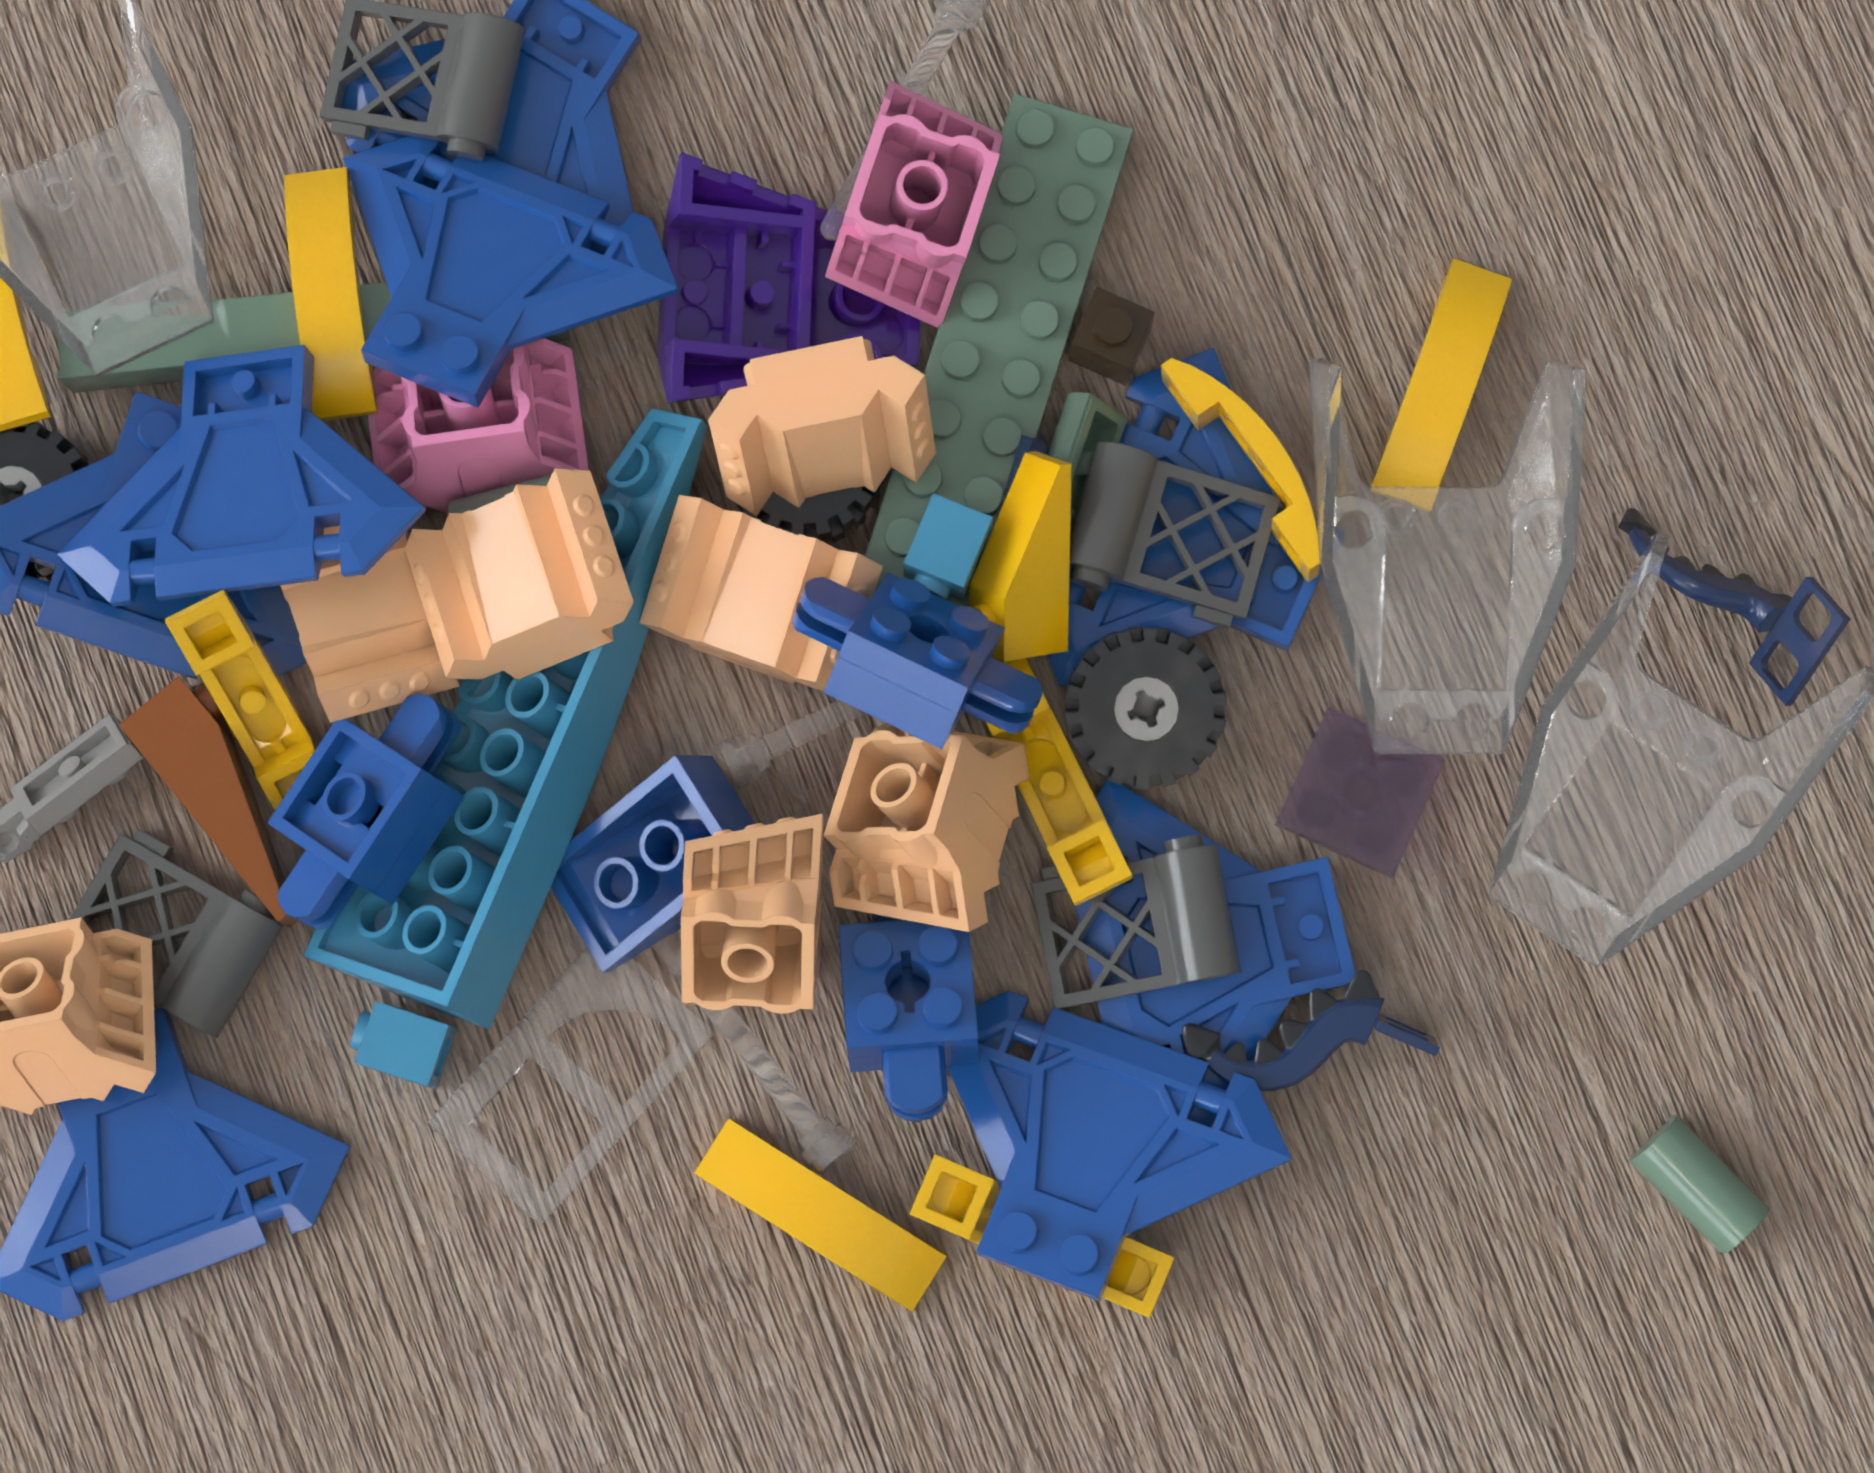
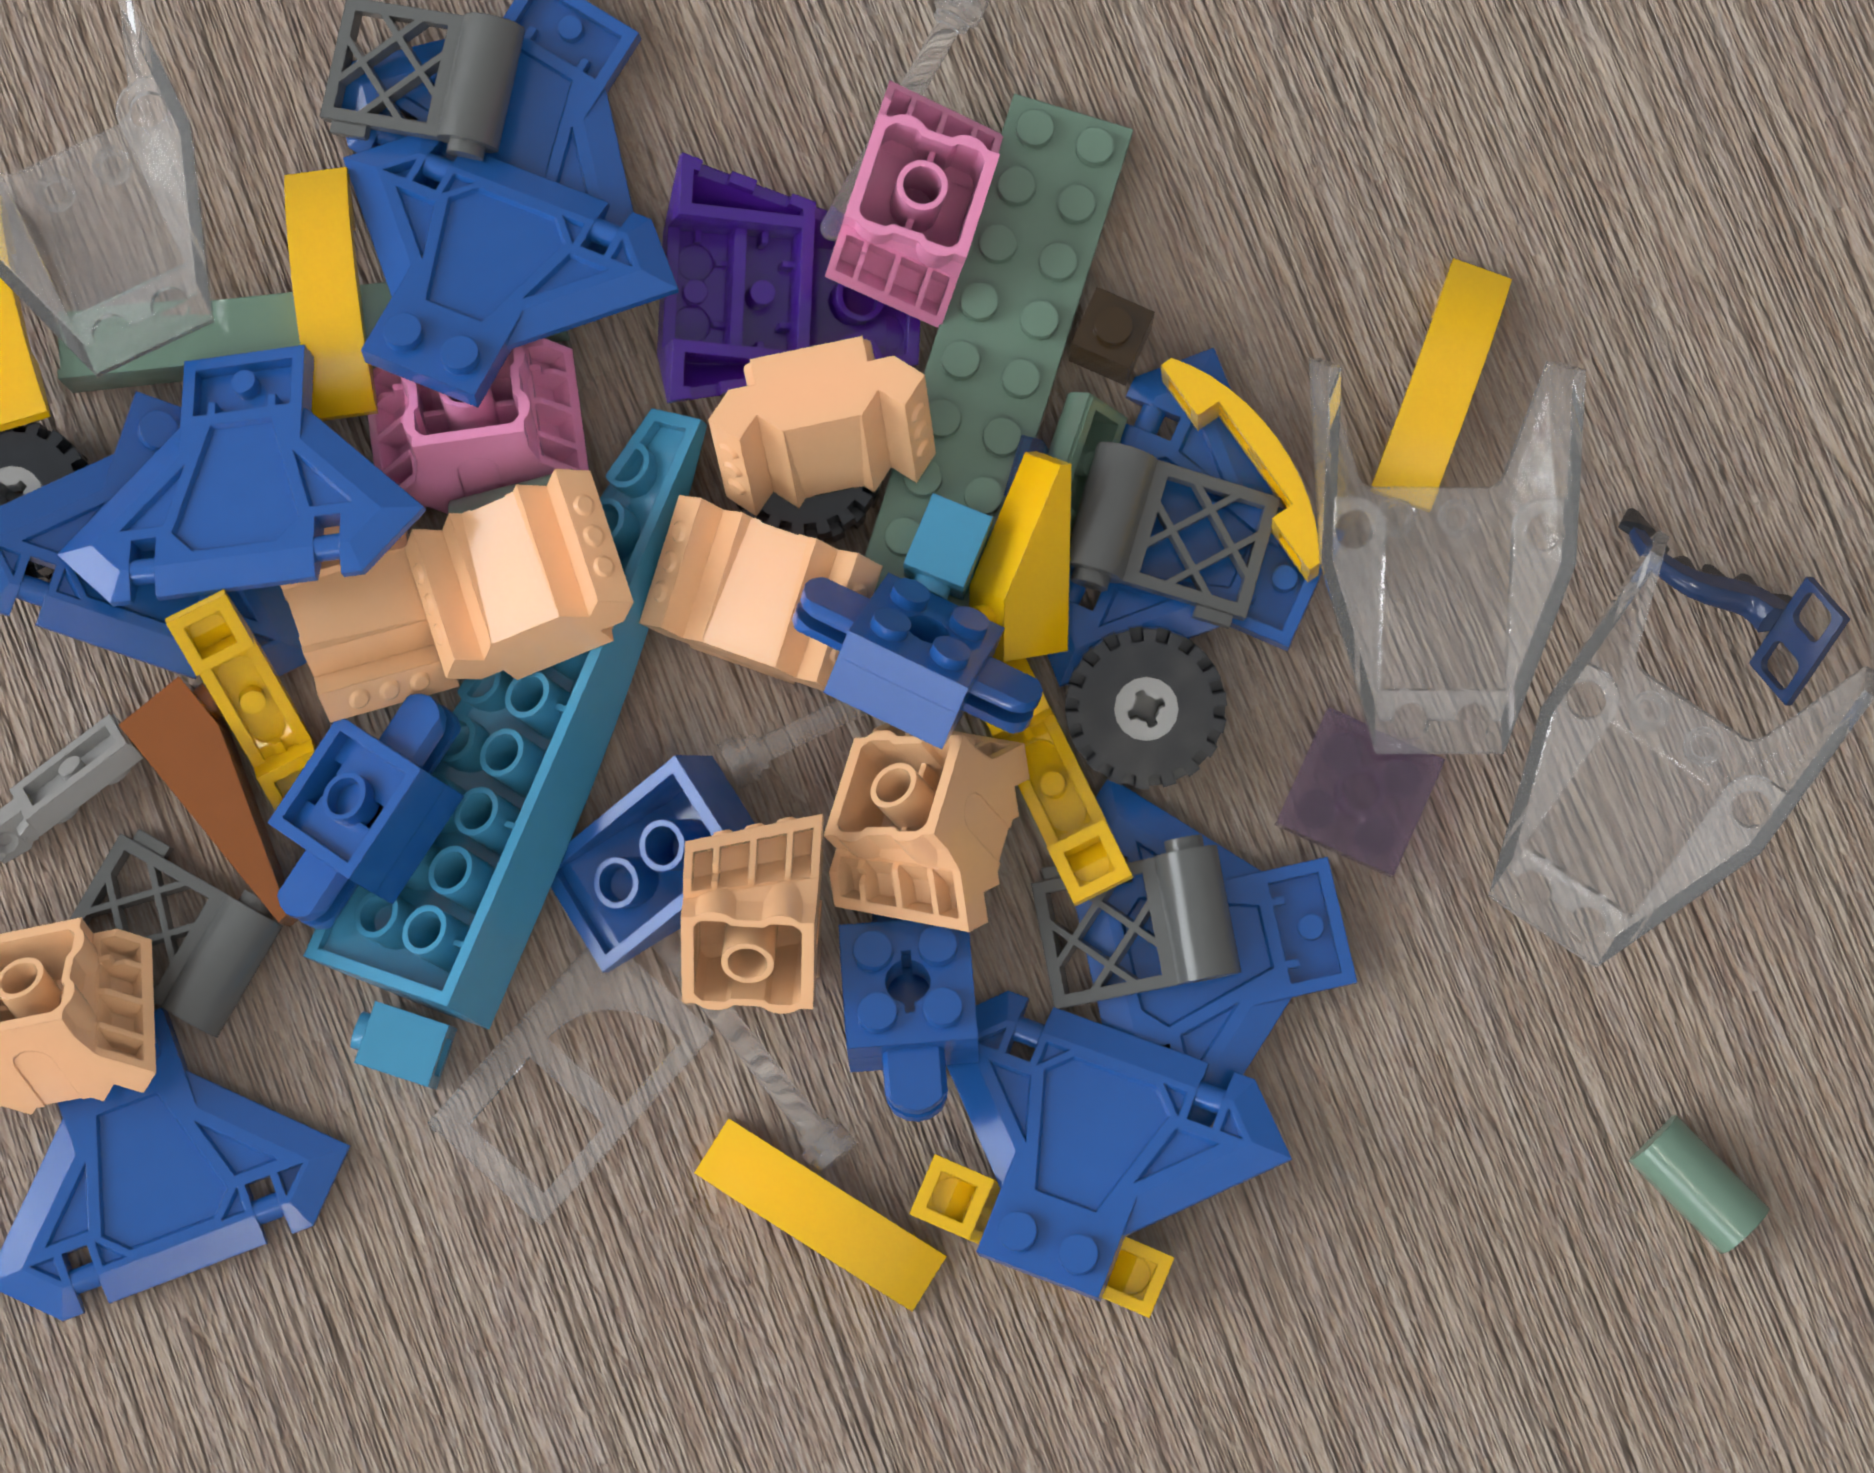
dark blue piece [1182,970,1440,1091] -> none

